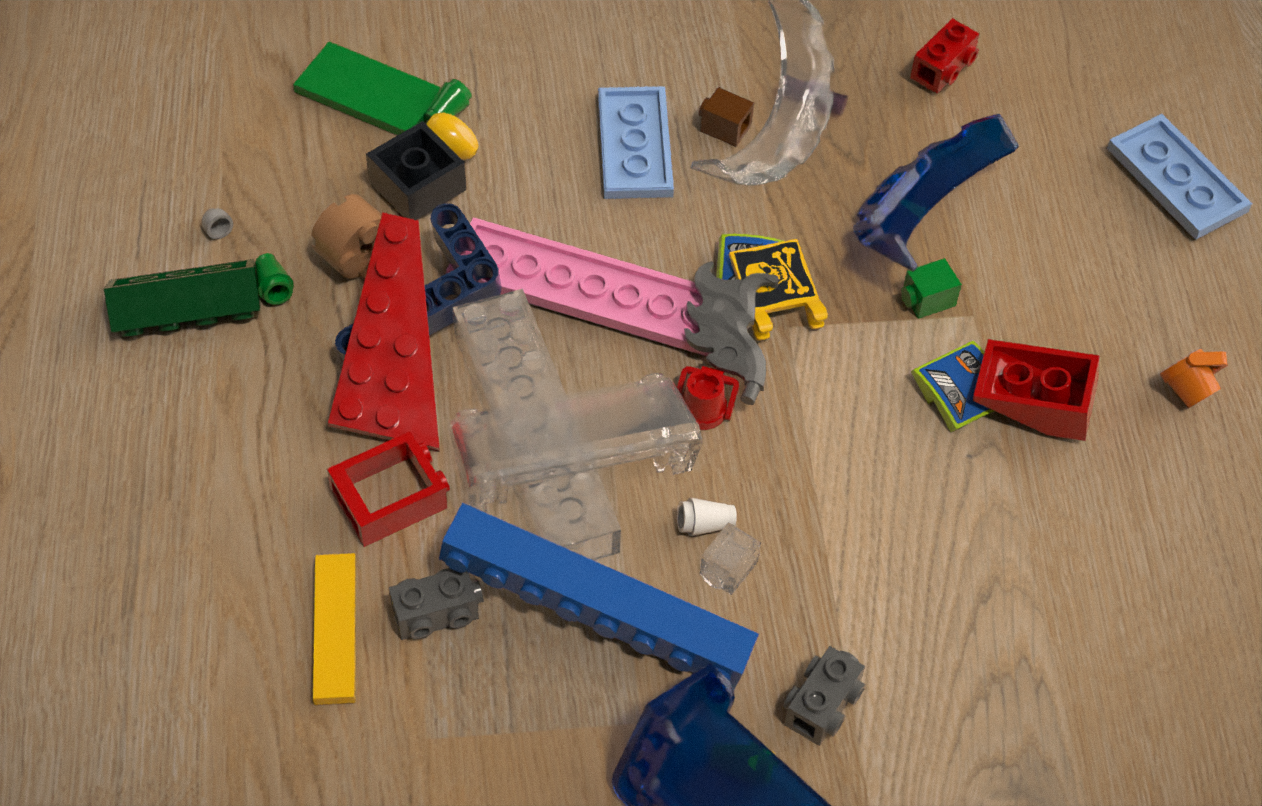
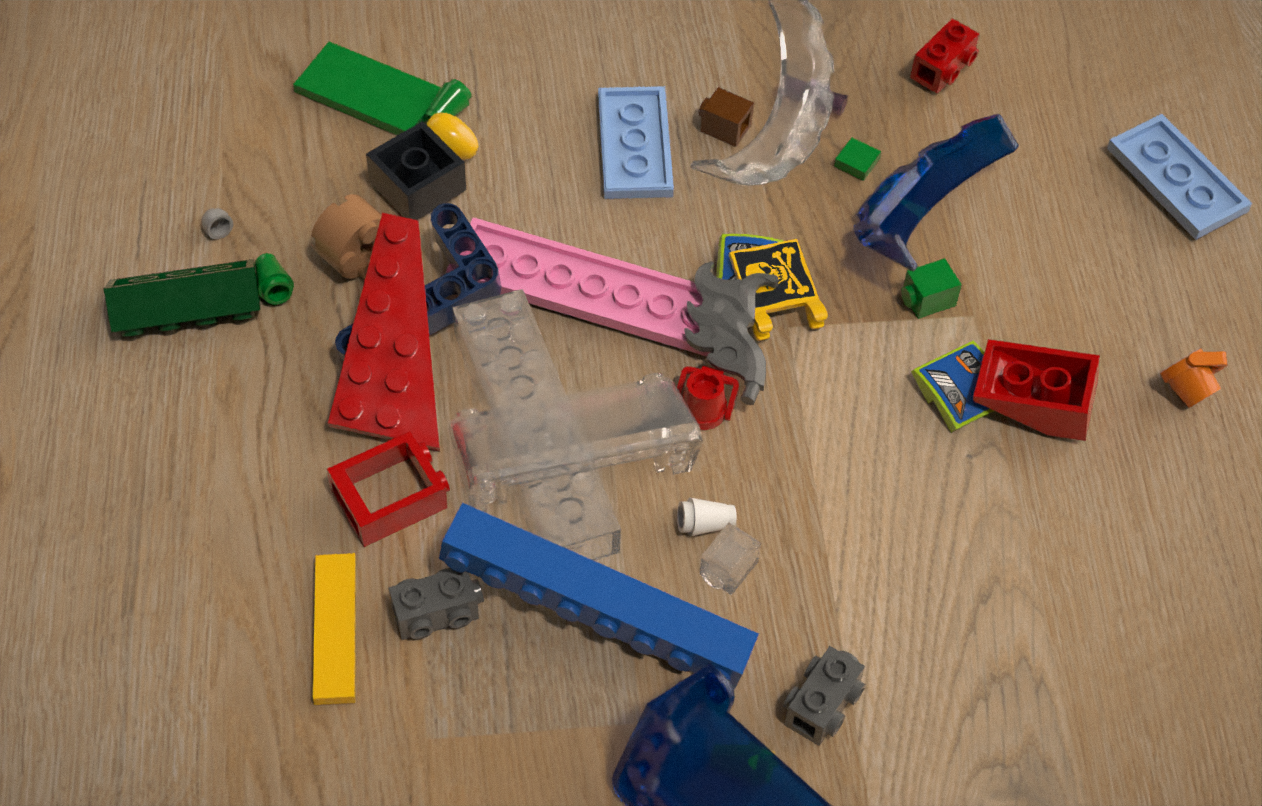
none -> green tile [834,137,882,181]

